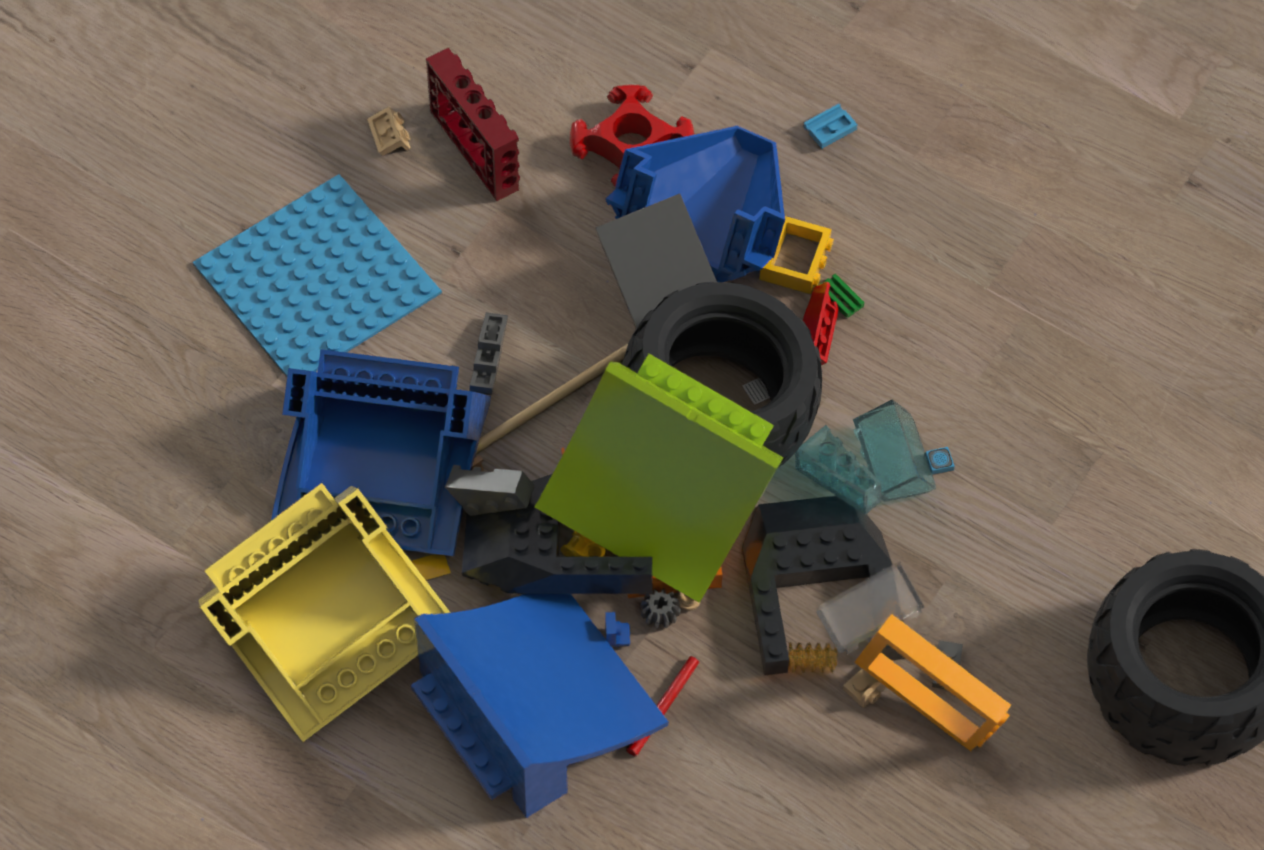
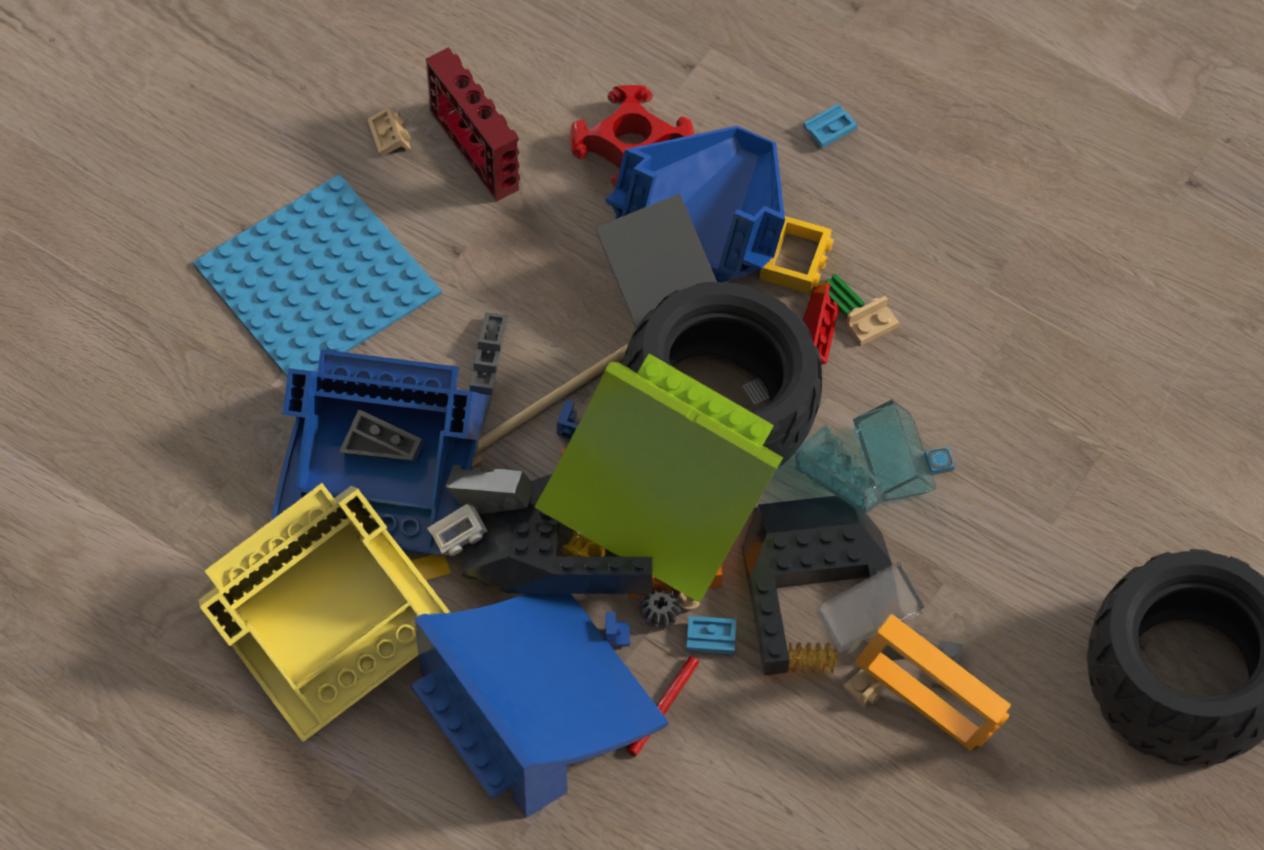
none -> dark grey wedge [339,410,426,462]
none -> white window [427,504,488,556]
none -> blue bracket [557,400,578,439]
none -> dark azure plate [686,616,737,655]
none -> tan bracket [846,296,899,346]

